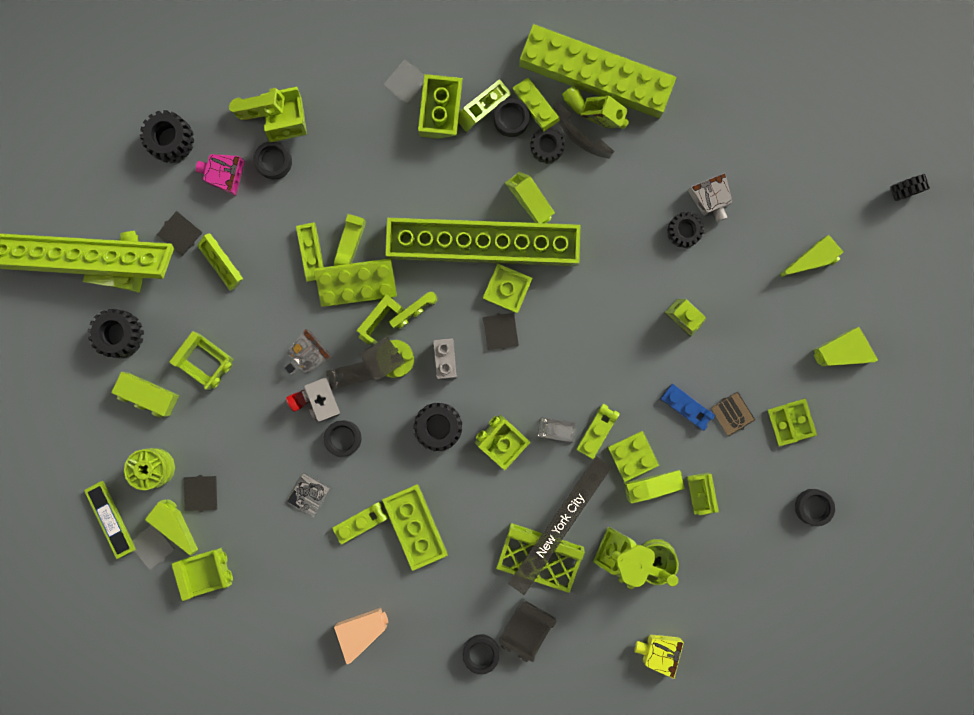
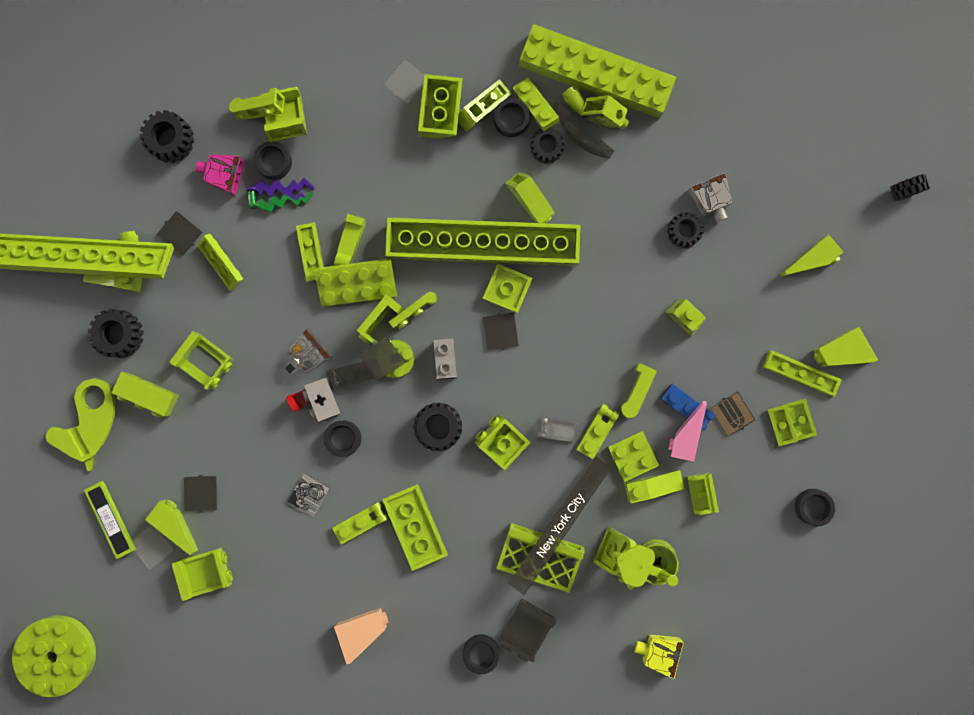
lime wheel [124,448,175,490] -> none
none -> lime piece [12,615,96,697]
none -> lime animal [46,378,116,471]
none -> piece [246,178,315,213]
none -> lime leg [620,363,657,418]
none -> bright pink slope [668,401,707,462]
none -> lime tile [762,350,842,397]

